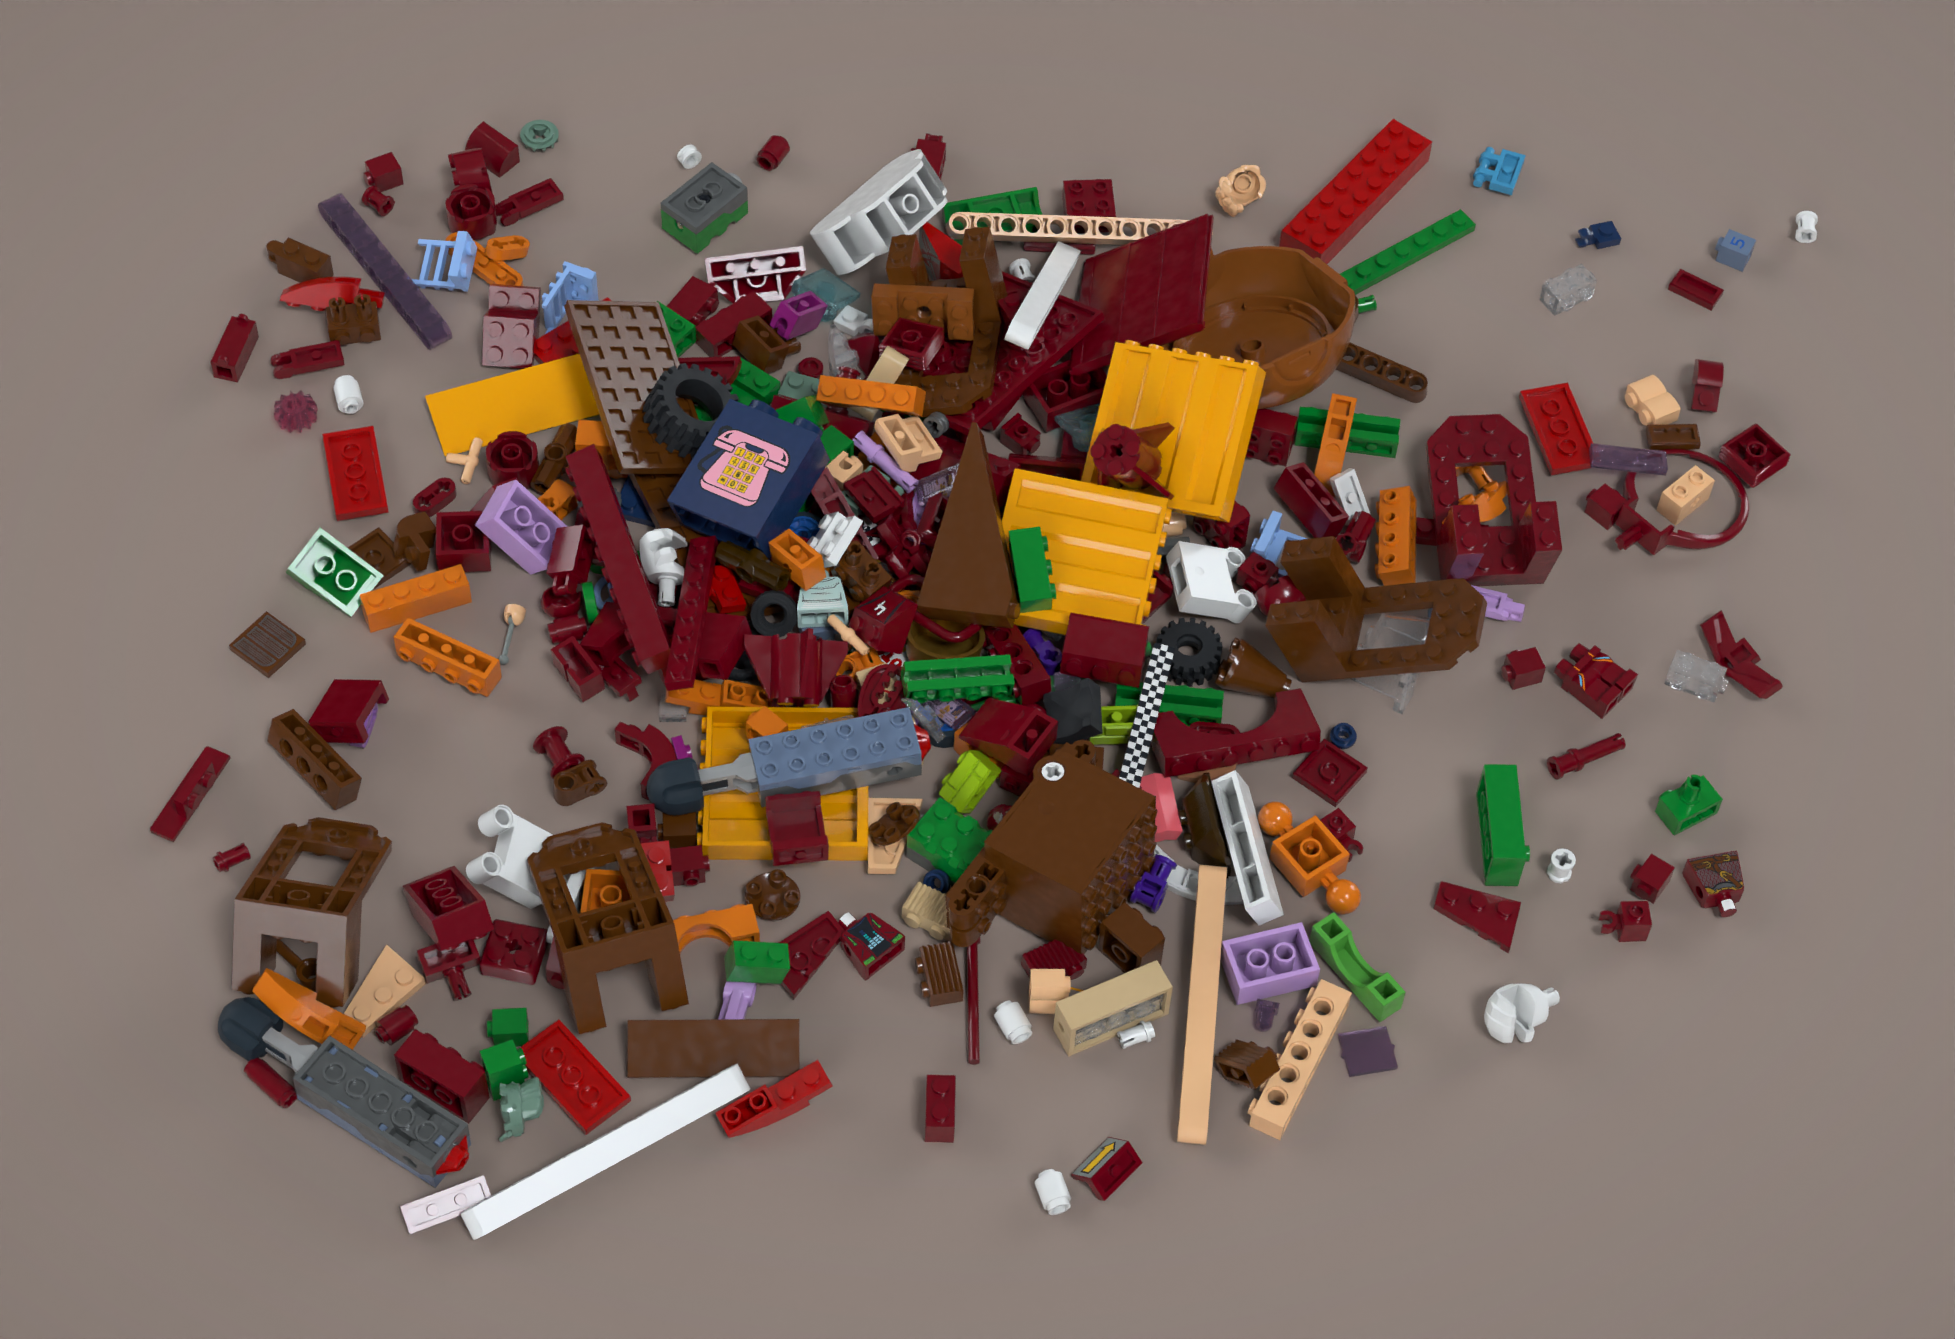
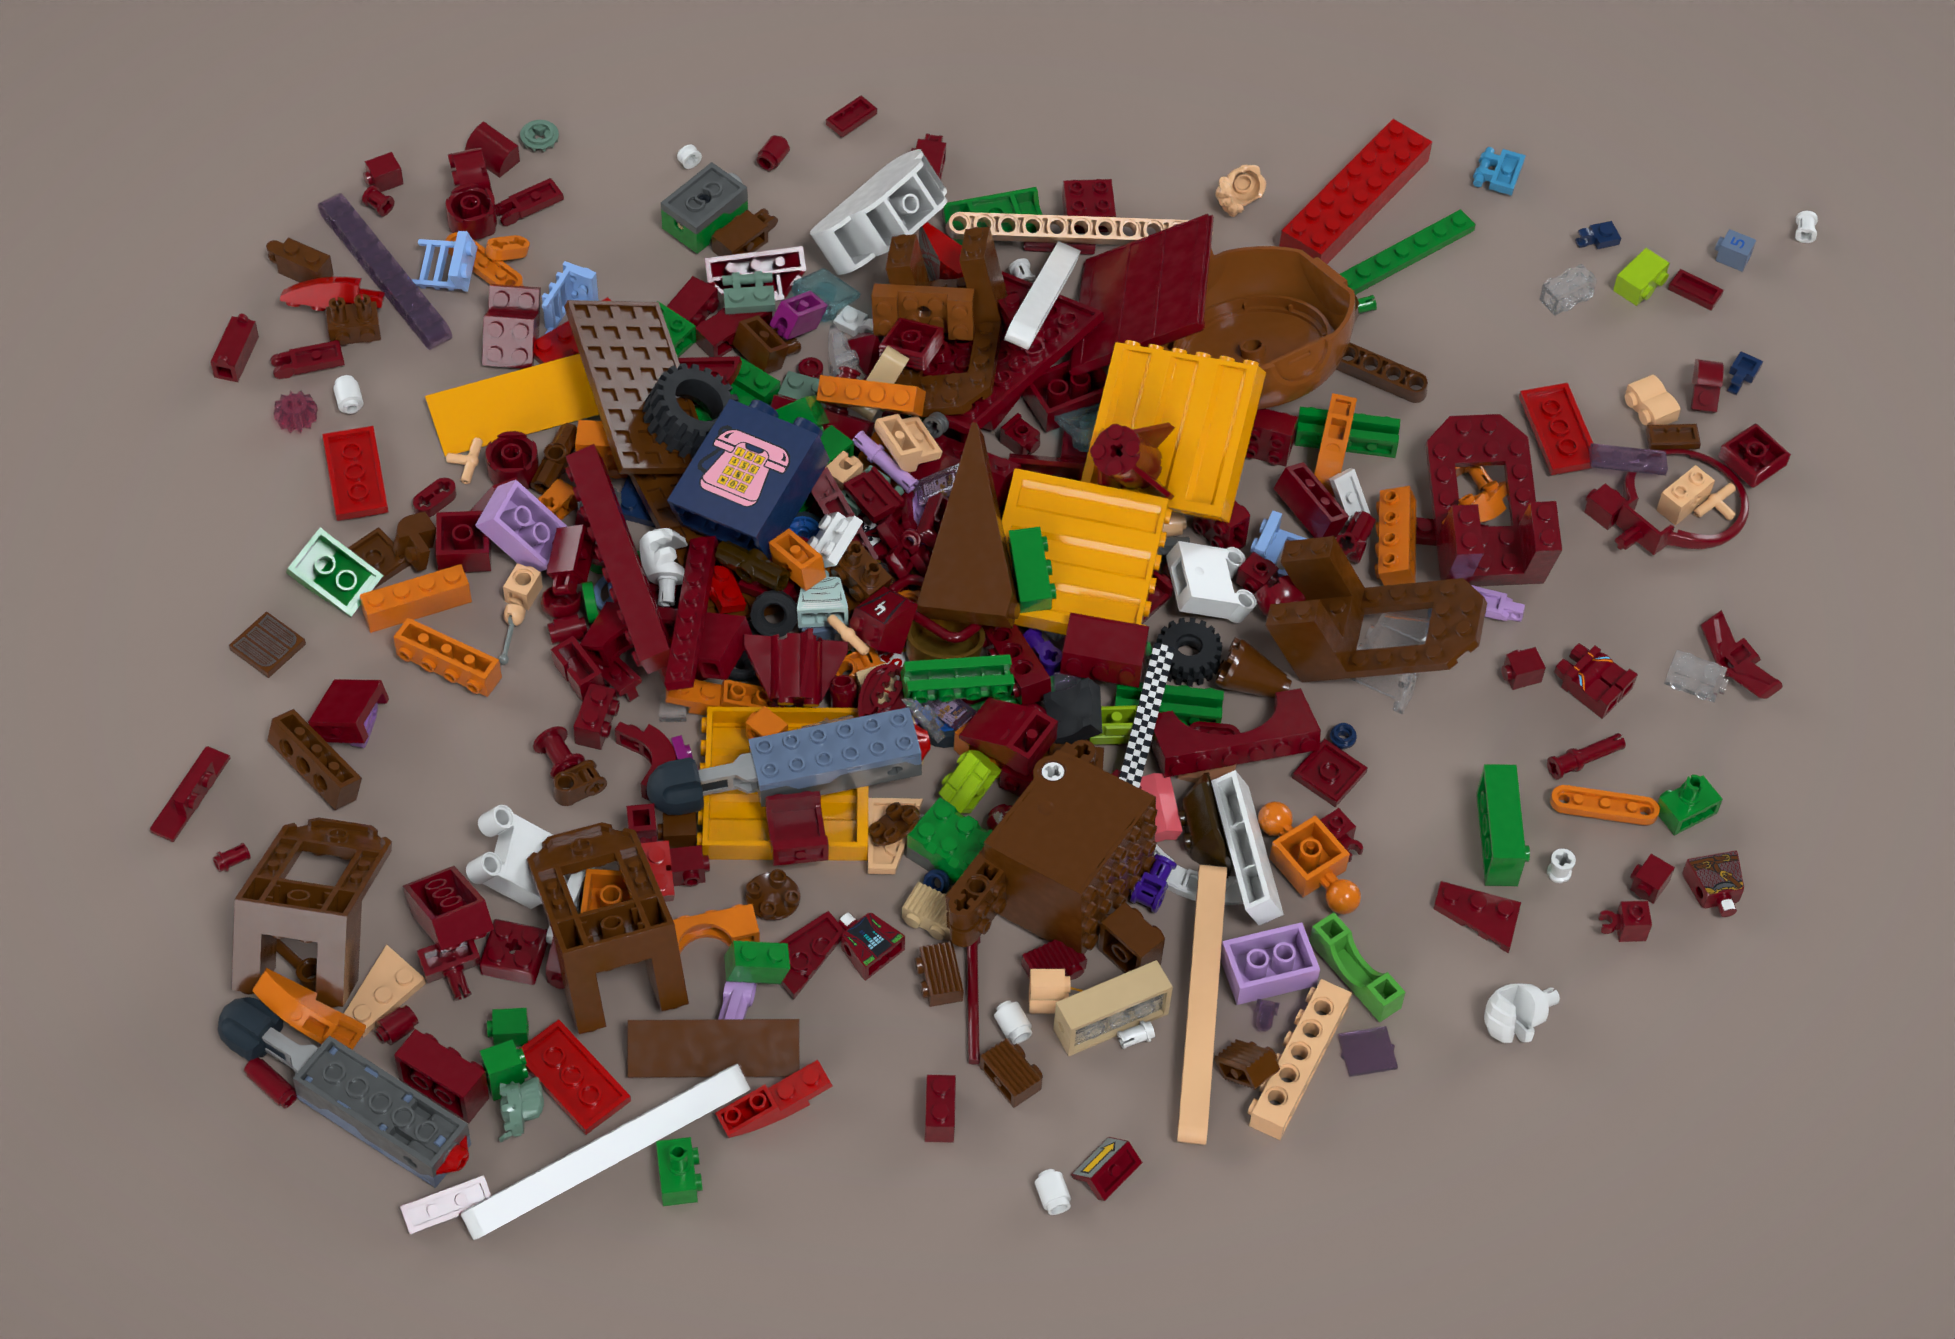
none -> light nougat brick [503,563,543,611]
none -> dark red brick [573,683,620,750]
none -> green brick [656,1137,703,1206]
none -> reddish brown brick [712,208,778,256]
none -> sand green plate [722,271,775,314]
none -> dark red plate [826,95,877,138]
none -> reddish brown brick [980,1038,1043,1108]
none -> orange plate [1550,785,1660,825]
none -> lime brick [1613,248,1670,306]
none -> light nougat piece [1694,483,1736,521]
none -> dark blue plate [1728,351,1763,395]

